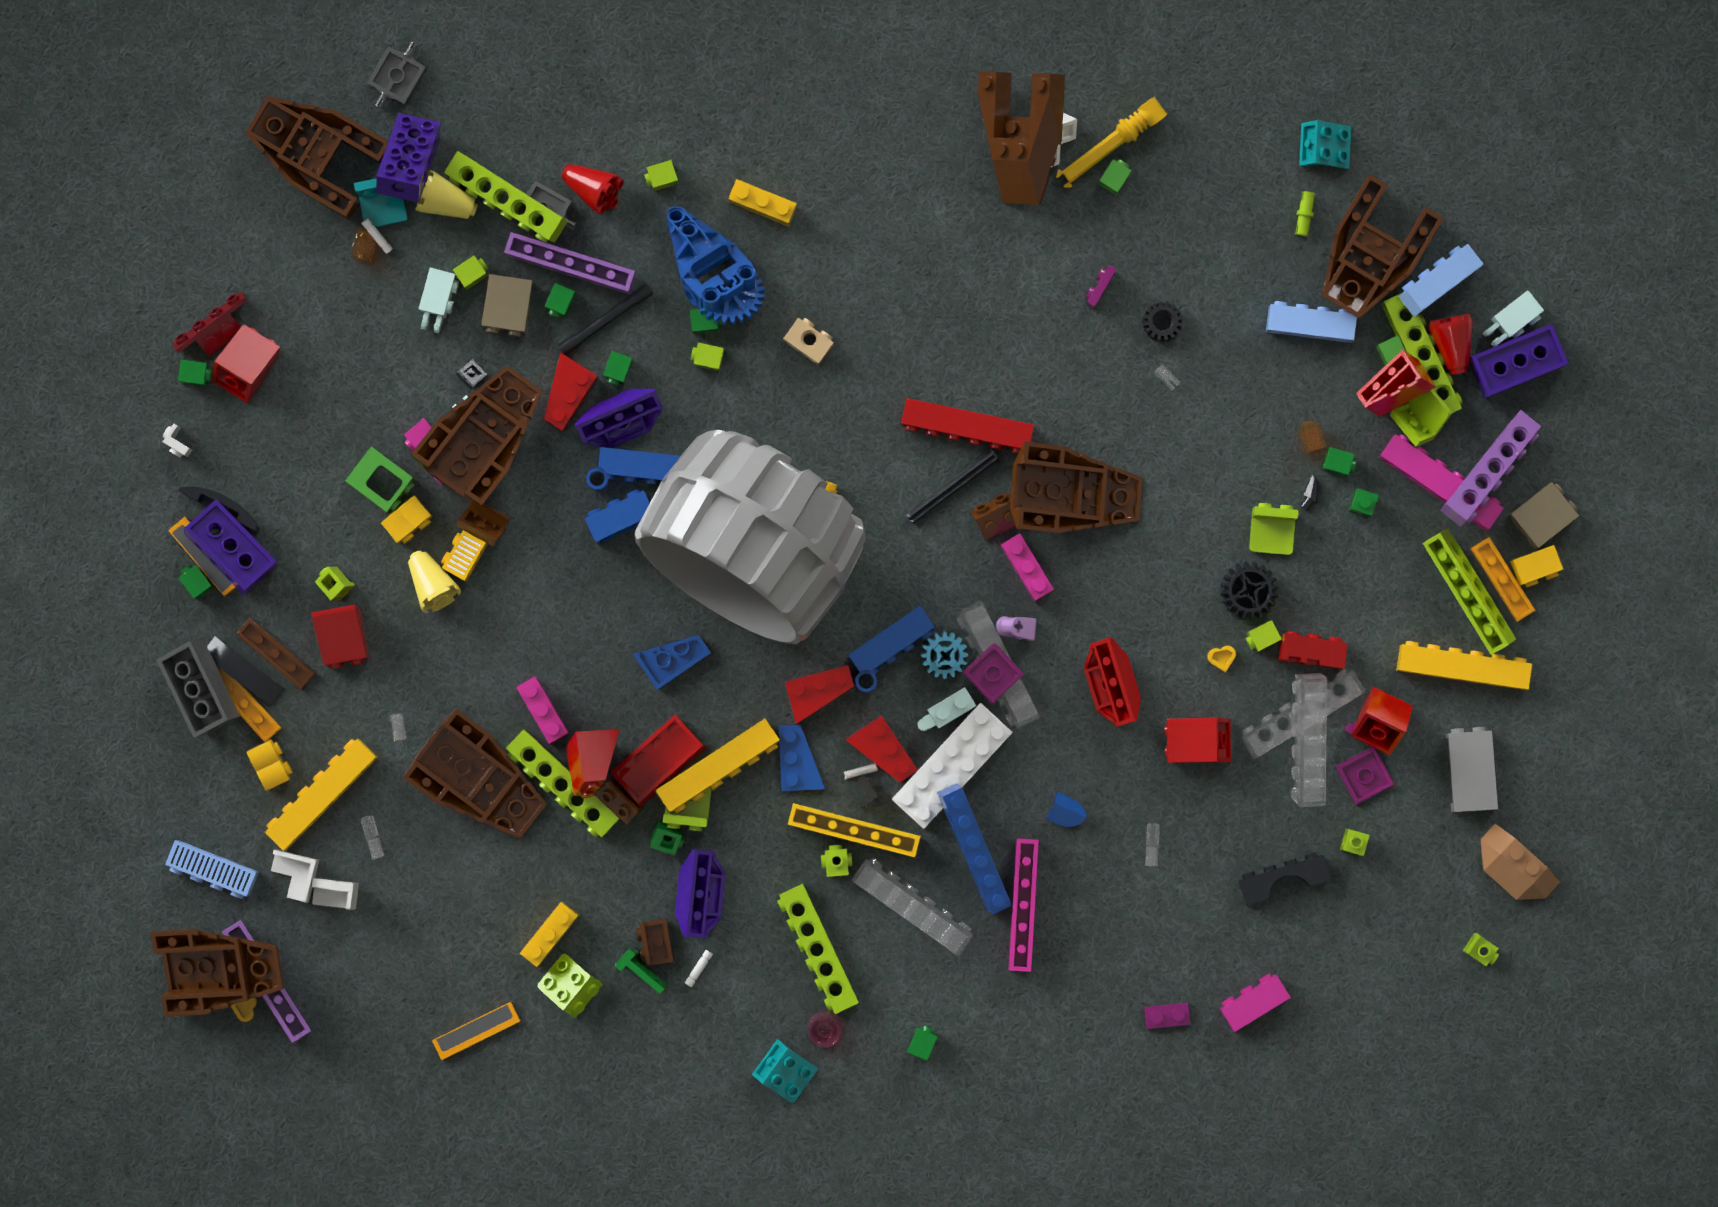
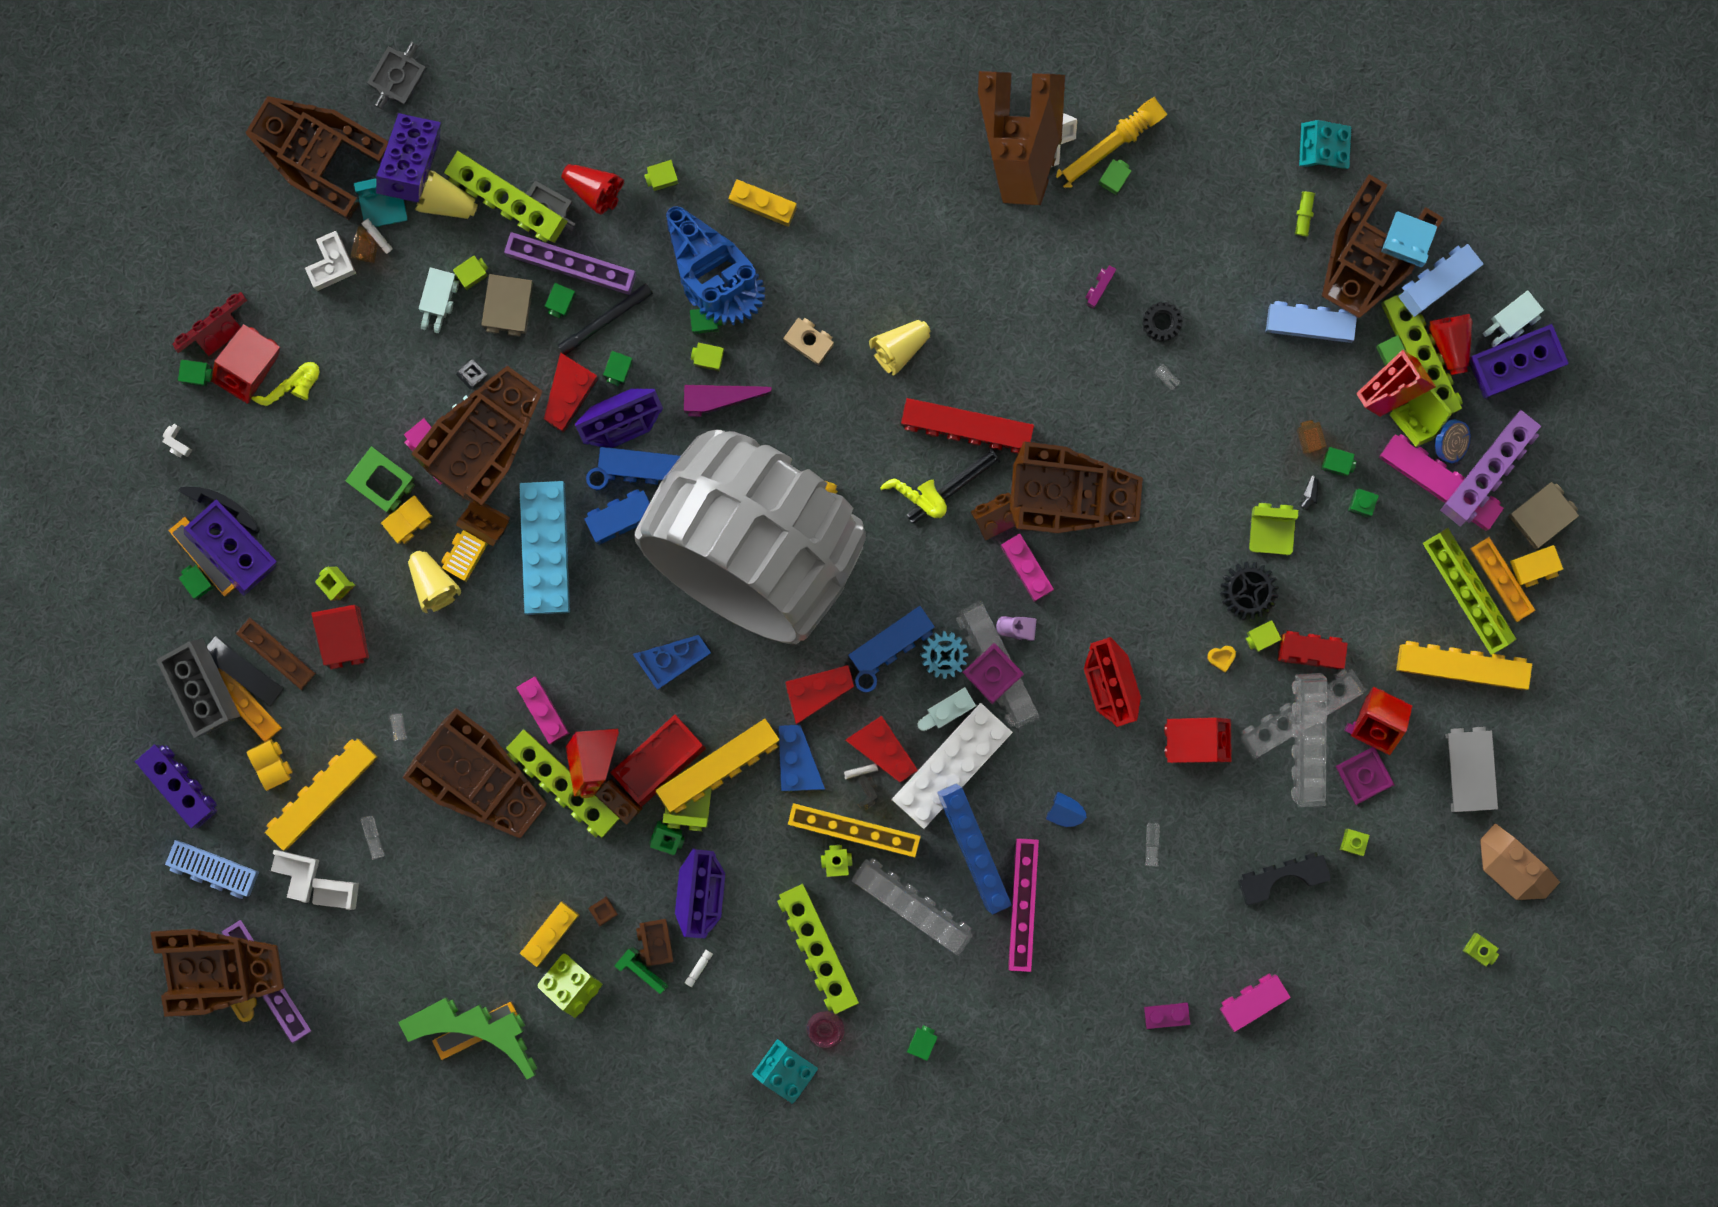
none -> dark purple brick [134,744,218,828]
none -> neon yellow piece [251,362,320,406]
none -> white panel [305,231,356,291]
none -> bright green arch [398,997,537,1079]
none -> medium azure brick [520,481,570,615]
none -> reddish brown tile [588,896,618,926]
none -> magenta slope [684,385,772,417]
none -> light yellow cone [869,320,931,375]
none -> neon yellow piece [880,479,947,518]
none -> medium azure bracket [1381,212,1437,267]
none -> tile [1435,419,1471,463]

